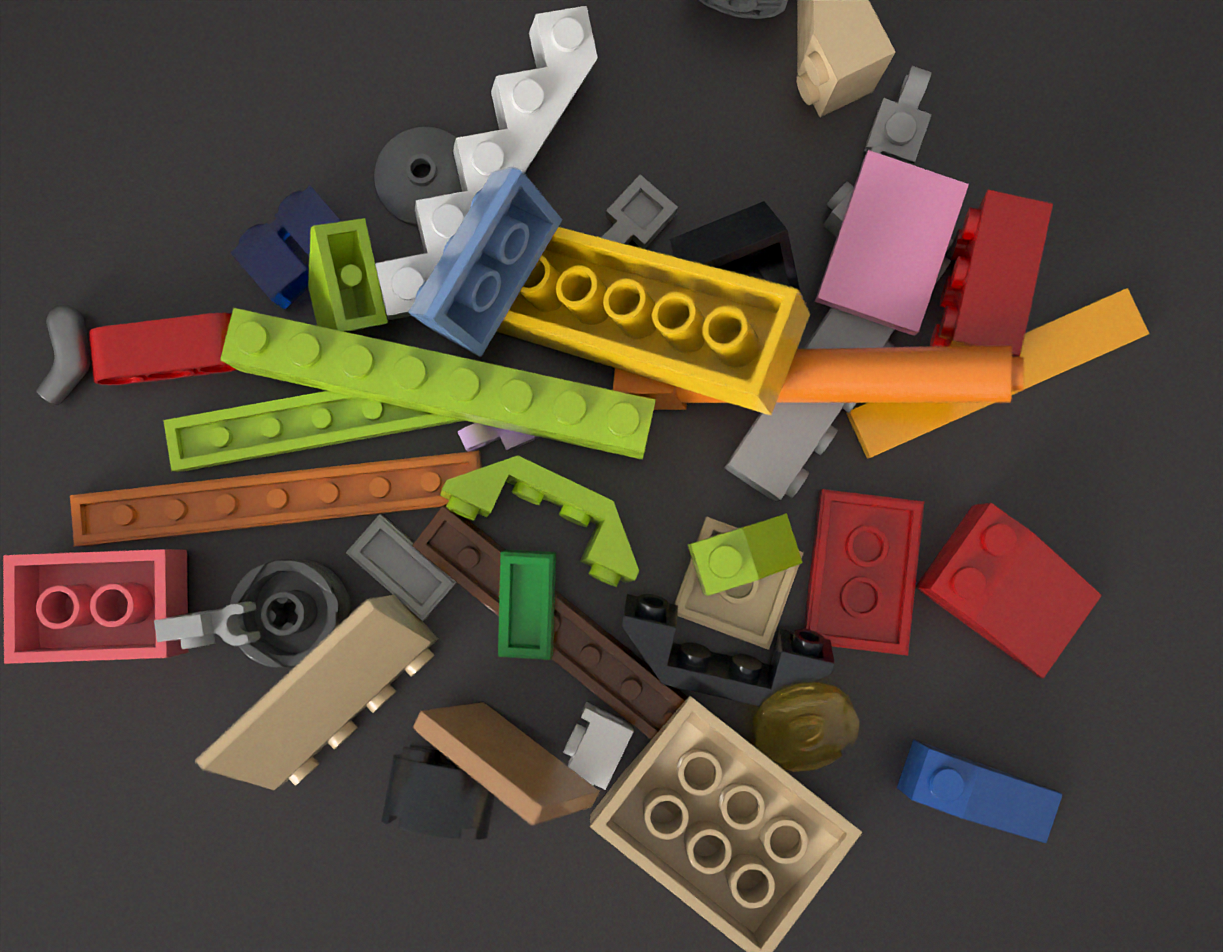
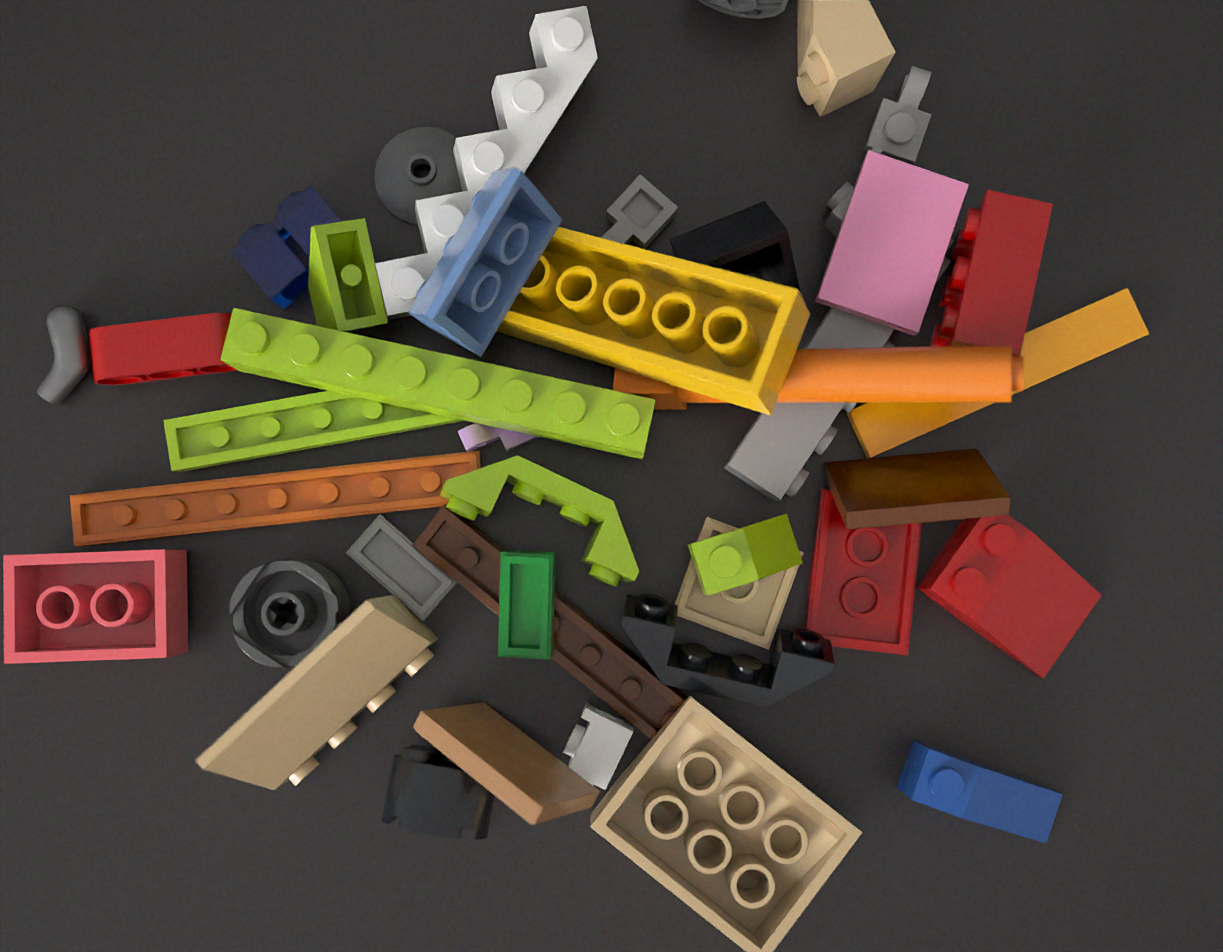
light grey plate [154,601,261,649] -> none
clear yellow tile [752,682,860,772] -> none
none -> reddish brown tile [825,448,1010,529]

